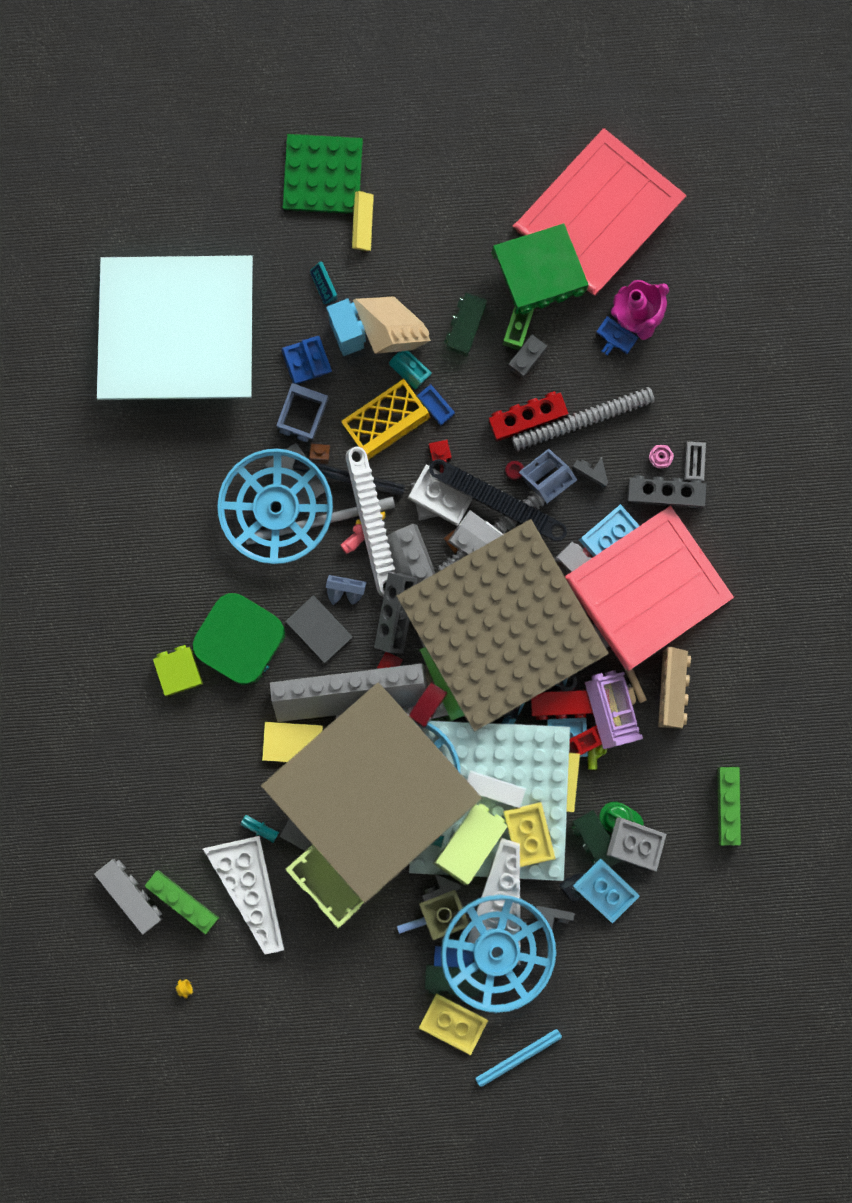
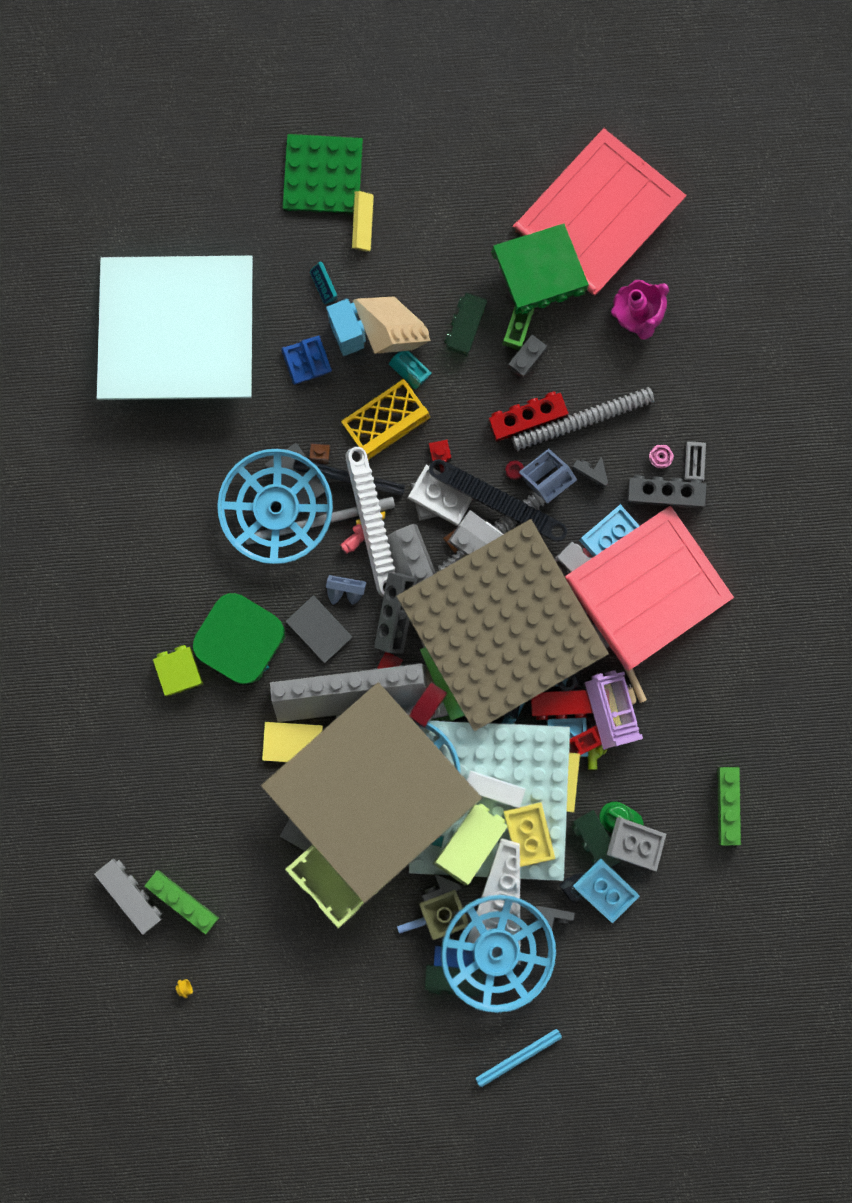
white wing [203,836,284,954] -> none
teal axle [241,815,279,843] -> none
sand blue window [276,383,328,442] -> none
blue tile [417,384,455,426] -> none
light yellow tile [419,993,488,1055] -> none
blue plate [596,316,638,356] -> none
tan slope [658,647,691,729] -> none

